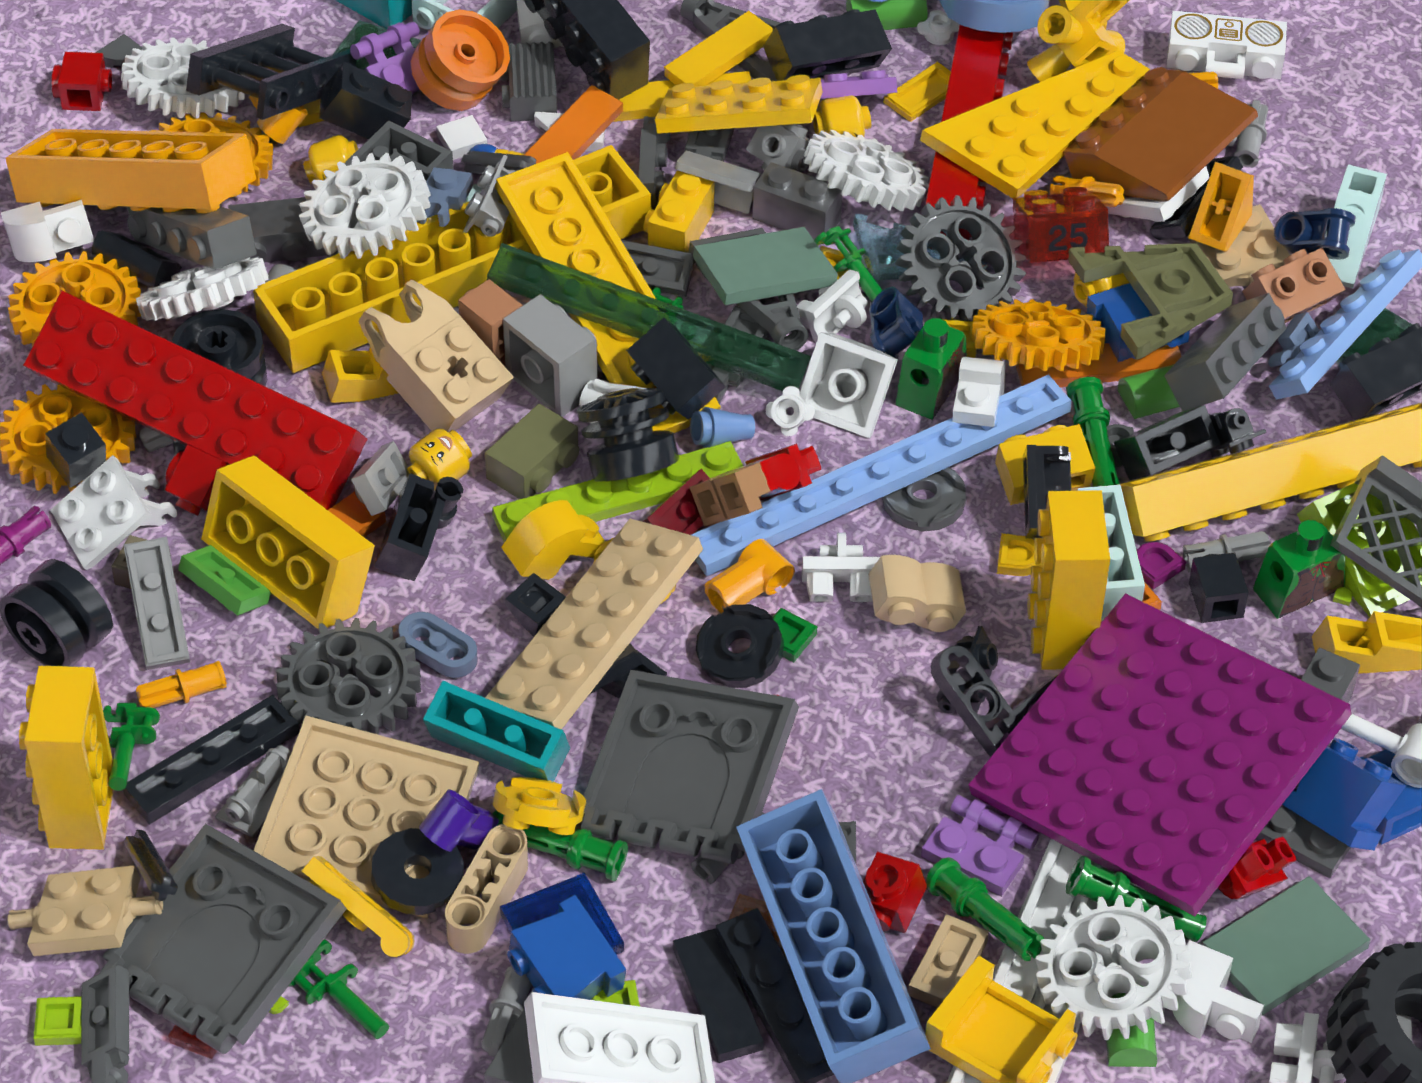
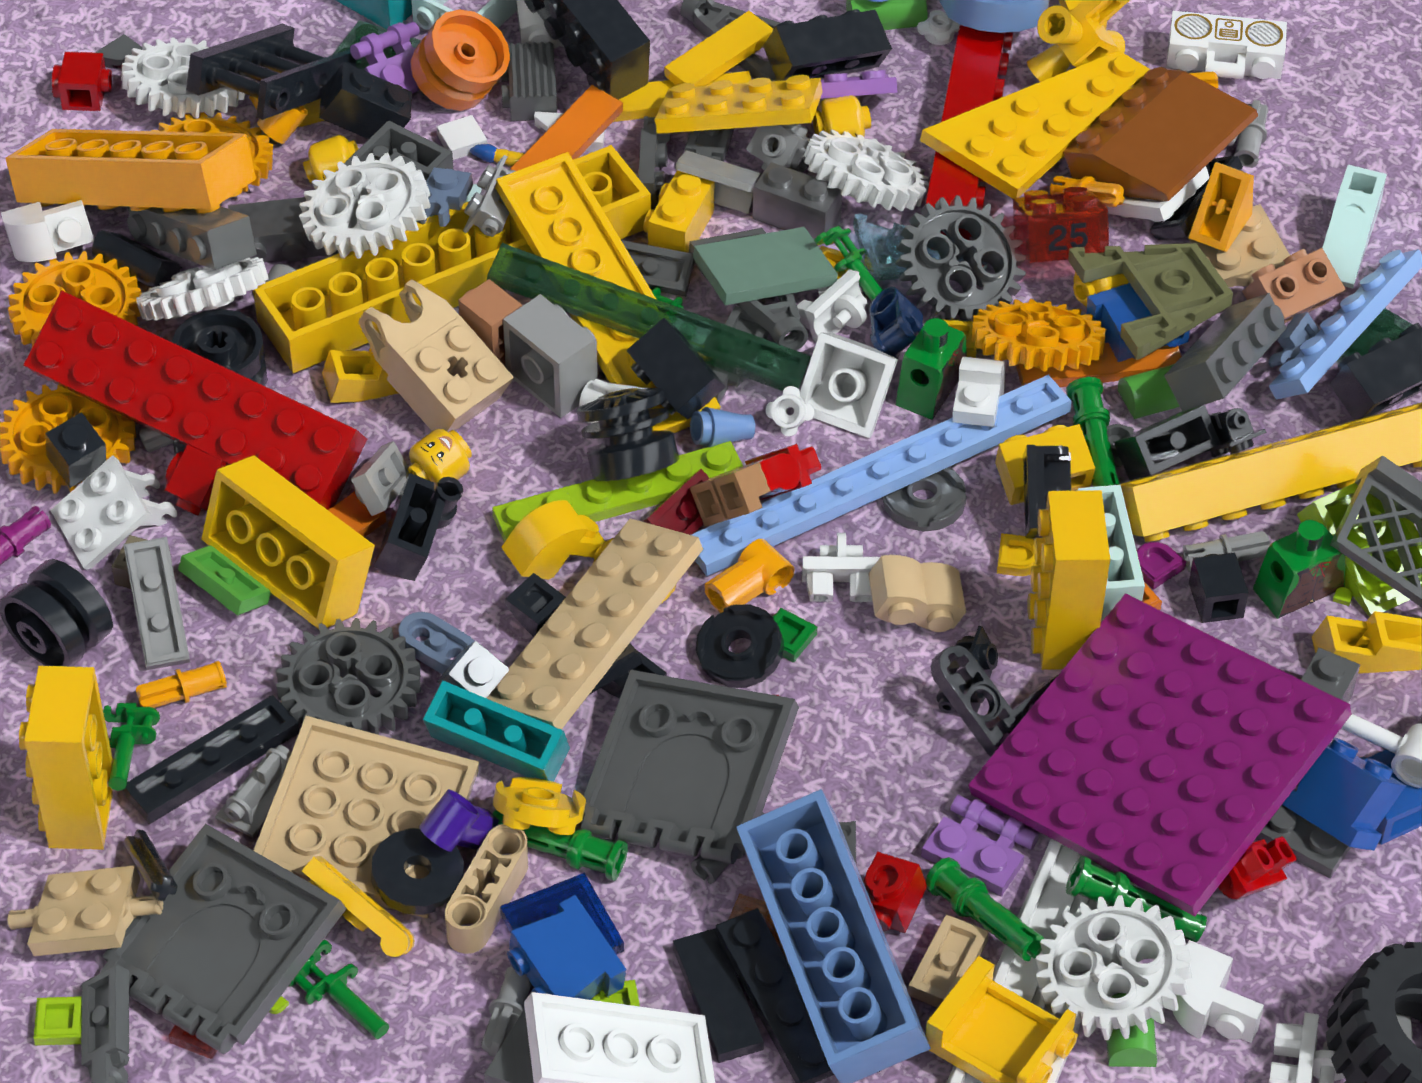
dark grey axle [461,151,536,175] -> none
olive brick [485,403,580,499] -> none
yellow tile [883,61,951,122] -> none
sand green tile [1202,876,1371,1015] -> none
dark blue piece [1274,208,1356,260] -> none
none -> brick [437,641,510,698]

